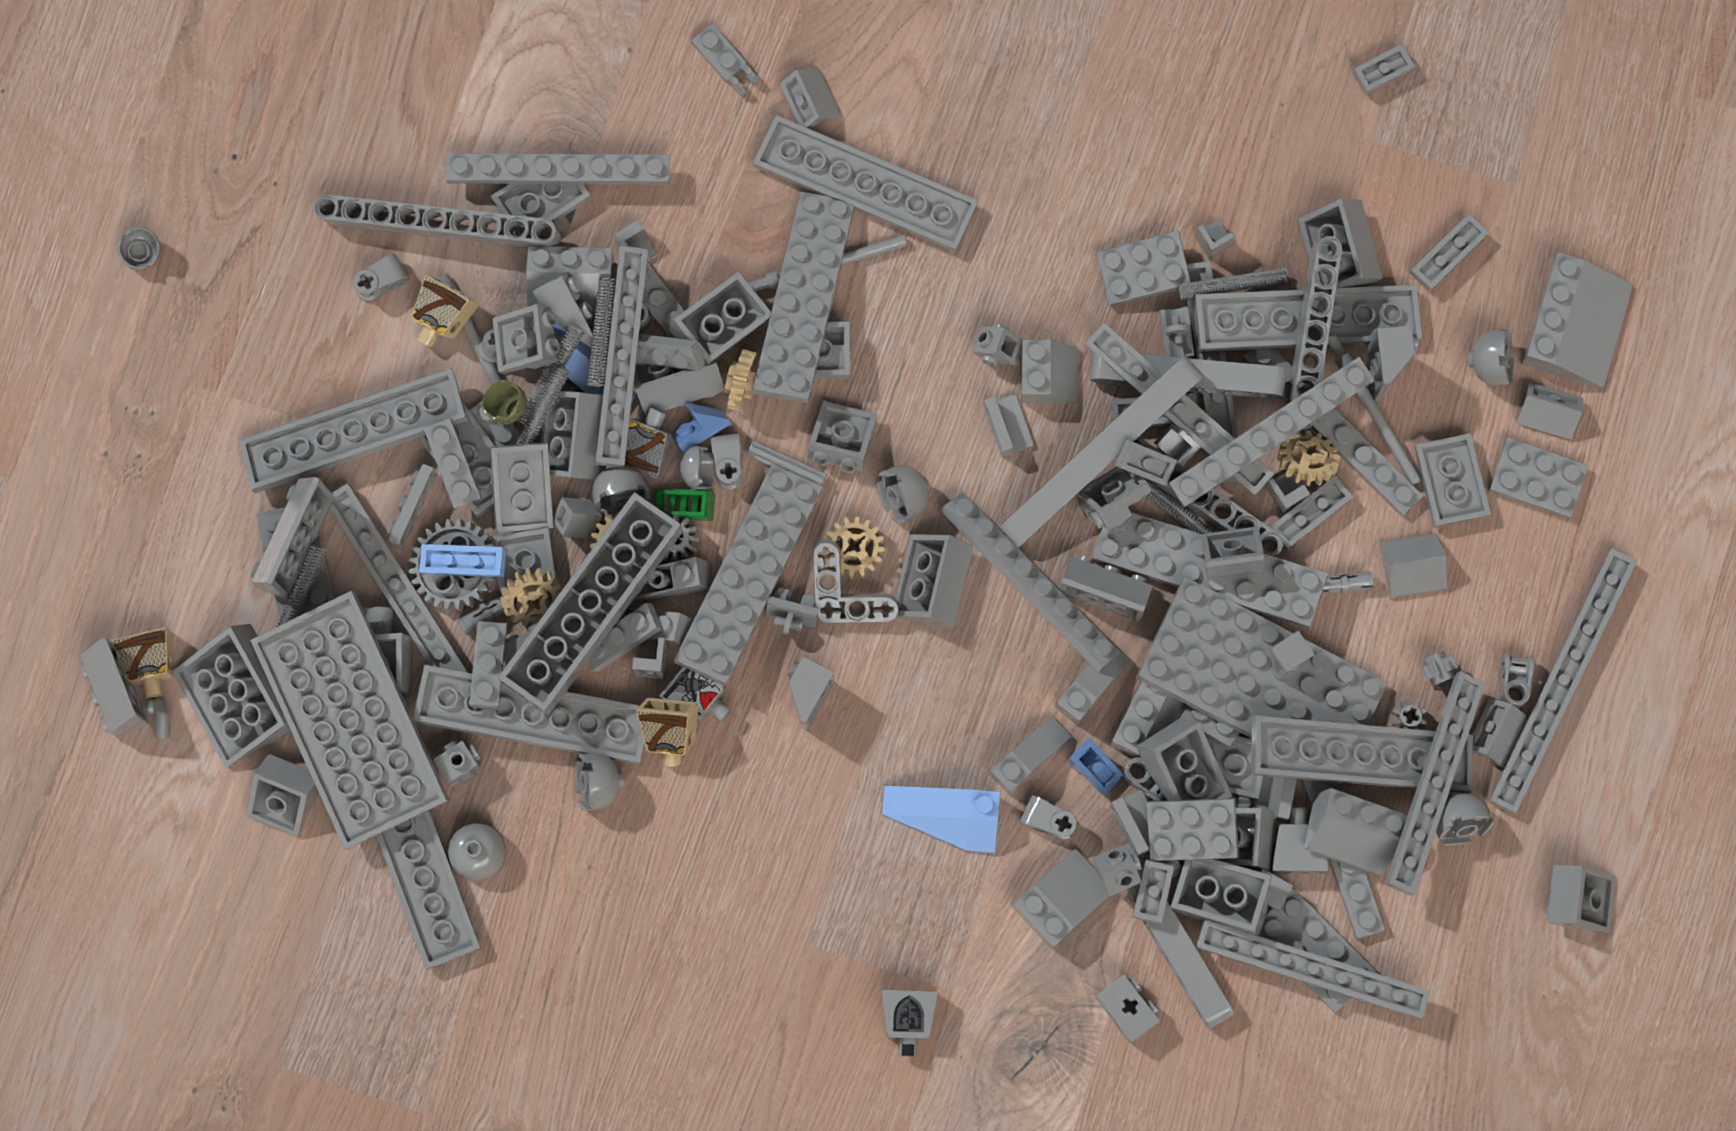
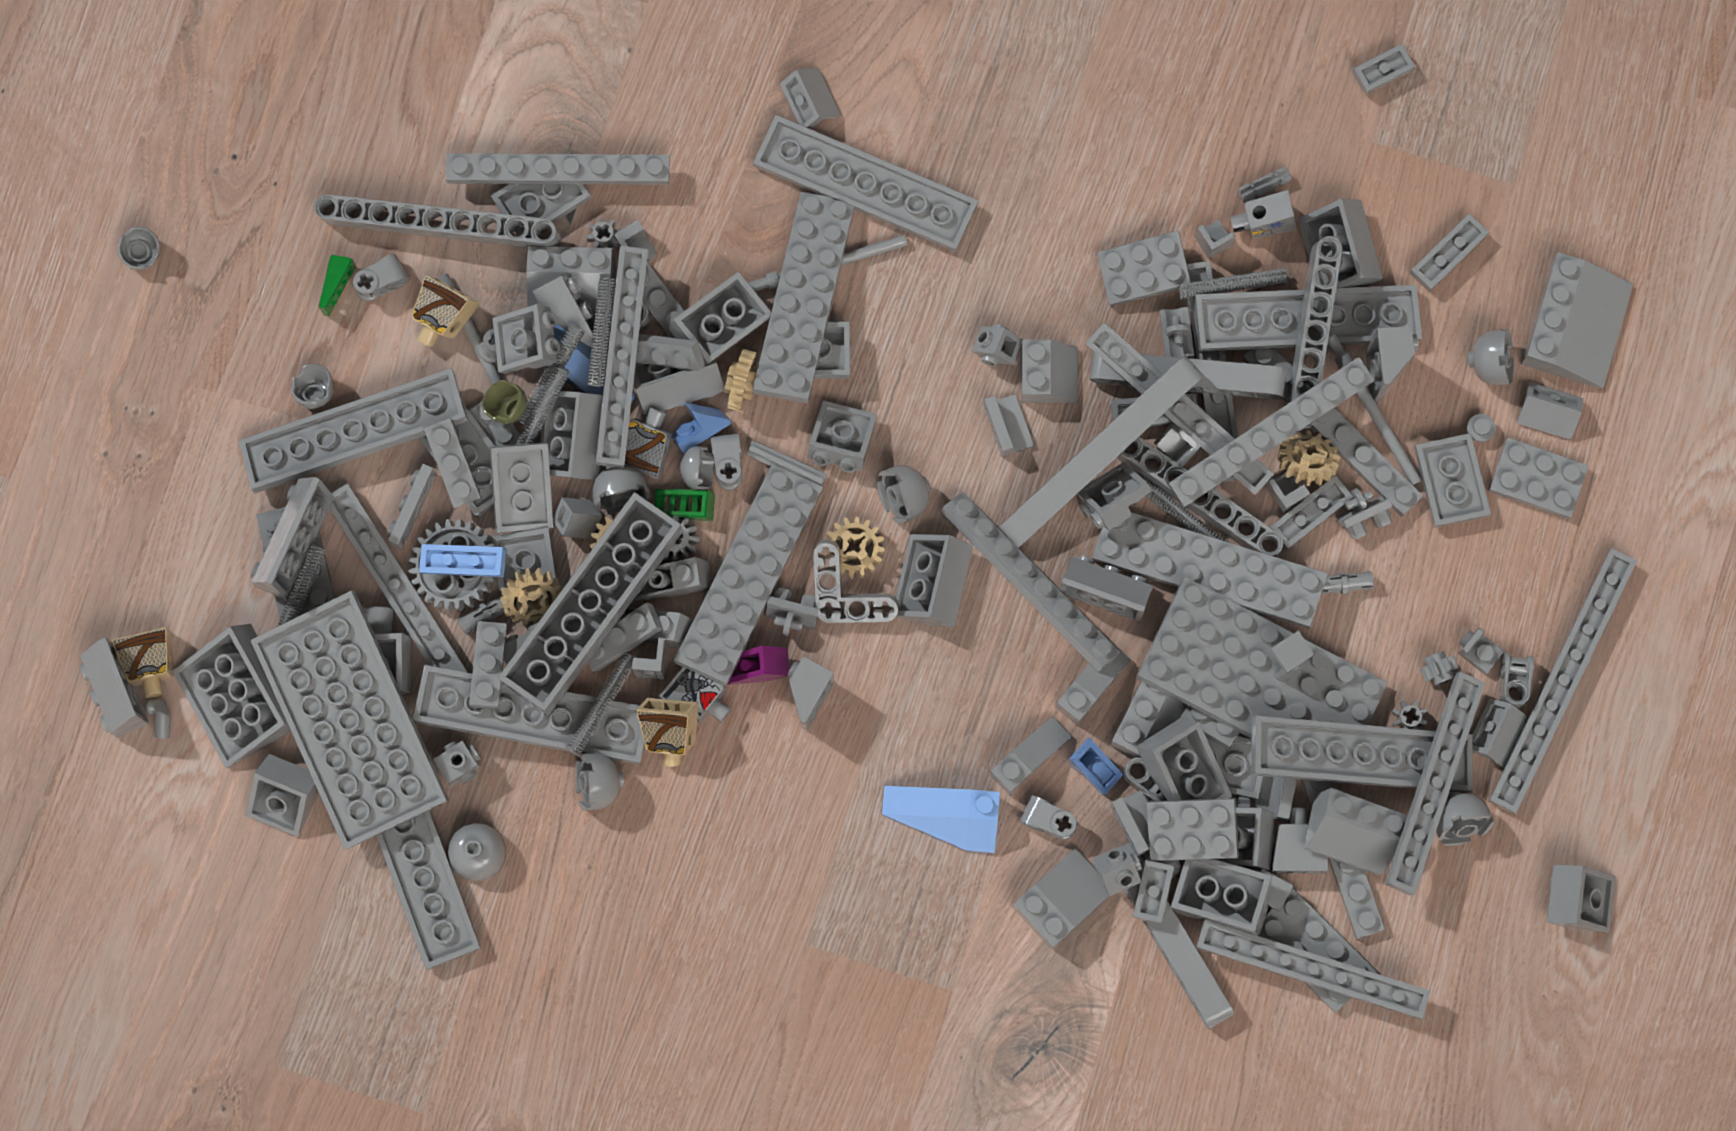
light grey hinge [691,24,760,96] -> none
torso [882,990,938,1057] -> none
light grey brick [1095,974,1160,1044] -> none
light grey plate [1115,439,1177,486] -> none
light grey slope [1201,526,1264,578] -> none
light grey slope [1379,534,1447,599] -> none
none -> light grey hair [292,363,334,409]
none -> green slope [319,255,356,316]
none -> light grey axle [566,653,636,756]
none -> light grey gear [586,217,621,248]
none -> magenta slope [728,646,790,685]
none -> light grey torso [1230,190,1297,239]
none -> light grey axle [1238,167,1291,202]
none -> light grey hips [1336,488,1393,539]
none -> light grey bracket [1458,628,1504,675]
none -> light grey plate [1467,414,1496,442]

